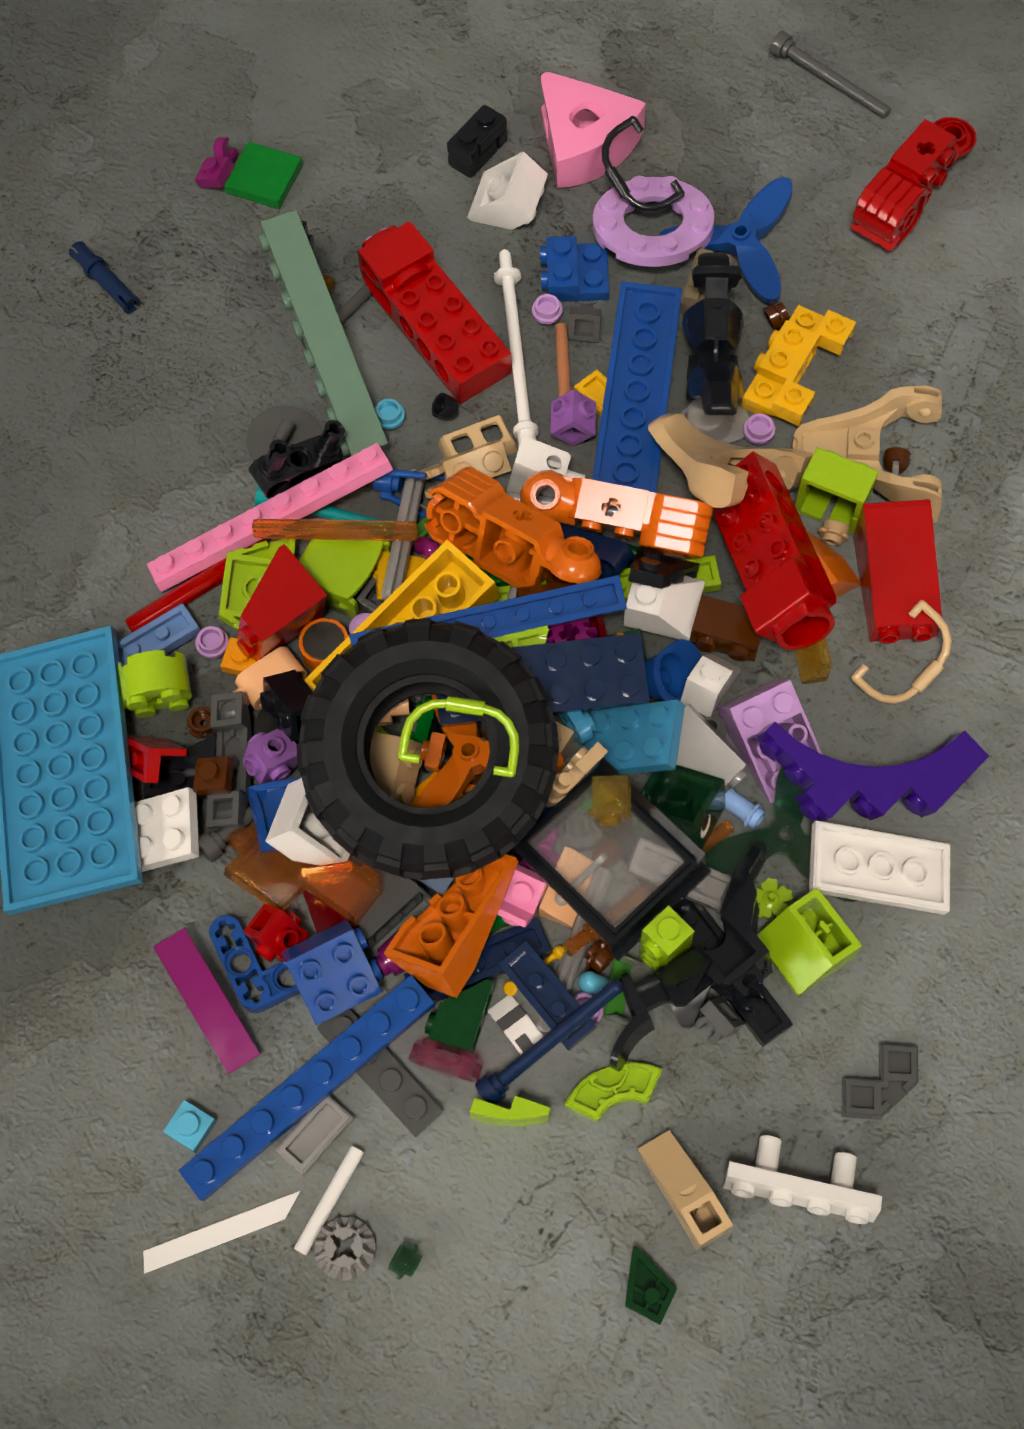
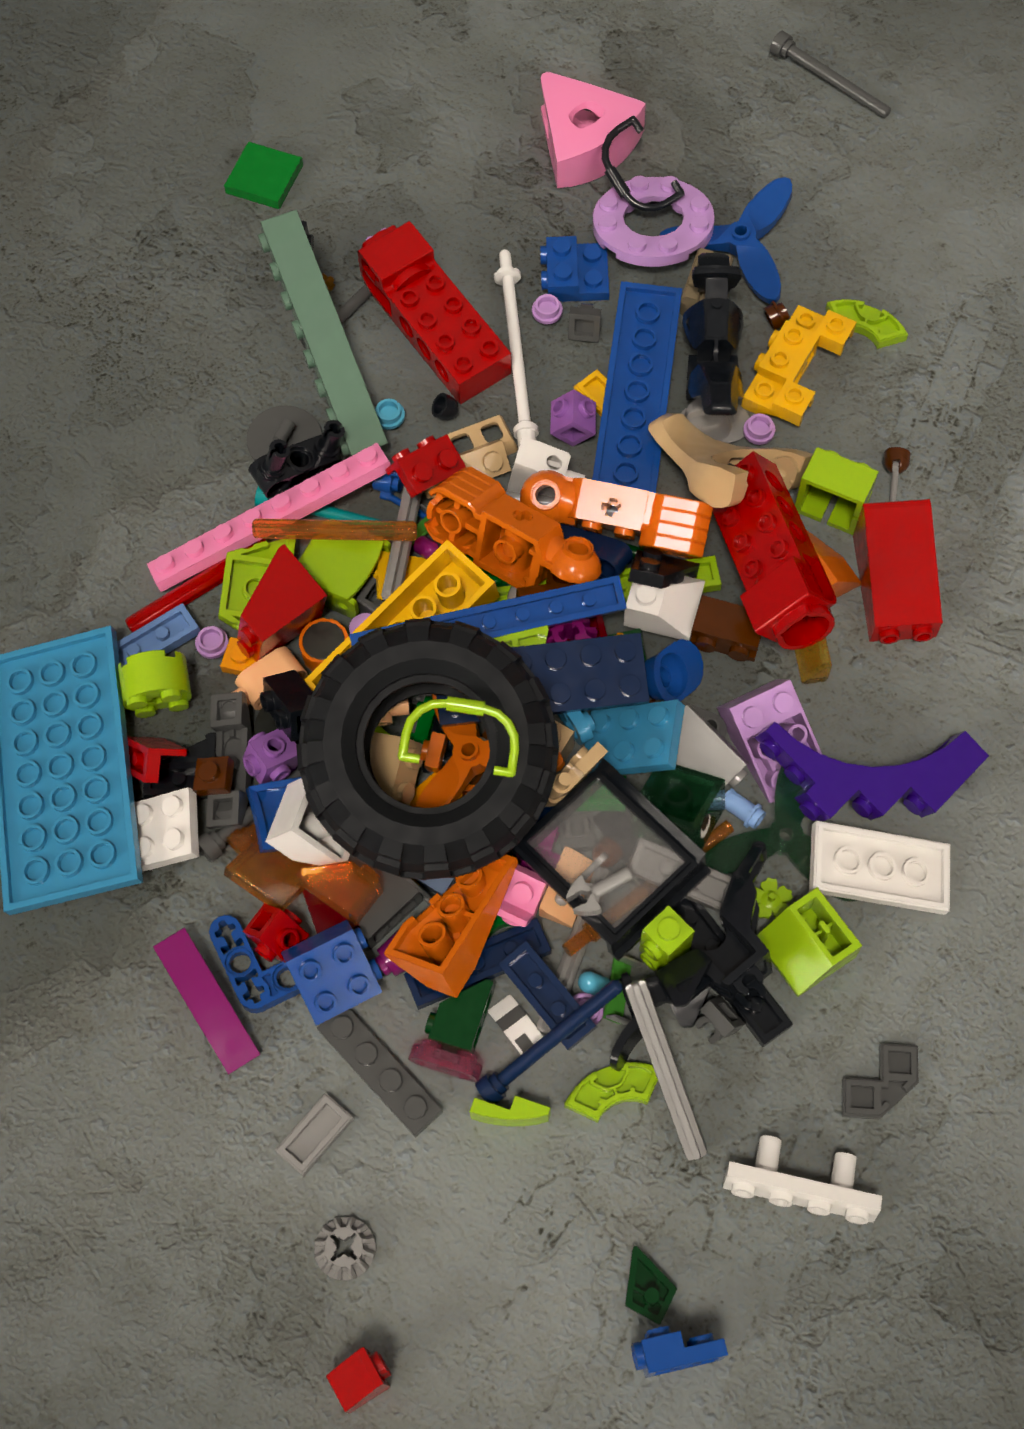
dark blue pin [69,241,140,313] -> none
white sticker [143,1191,300,1274] -> none
medium azure plate [163,1100,217,1153] -> none
blue plate [178,975,436,1201] -> none
reddish brown plate [187,706,216,739] -> none
magenta plate [194,137,237,188] -> none
white bar [293,1146,364,1256] -> none
clear green plate [388,1241,422,1280] -> none
black brick [447,105,507,178] -> none
white slope [467,151,548,230] -> none
yellow hinge [502,945,565,996] -> none
nougat bar [555,323,571,397] -> none
reddish brown plate [584,941,614,974] -> none
clear yellow bracket [589,775,631,827] -> none
tan slope [637,1130,733,1251] -> none
white slope [680,653,741,717] -> none
tan animal [792,385,942,523] -> none
tan plate [818,519,850,546] -> none
red brick [851,117,977,252] -> none
tan piece [851,600,952,704] -> none
none -> red slope [326,1347,392,1414]
none -> red bracket [385,434,466,498]
none -> light grey bar [566,867,633,916]
none -> light grey axle [625,979,707,1160]
none -> blue plate [631,1326,728,1378]
none -> lime tile [825,299,908,349]

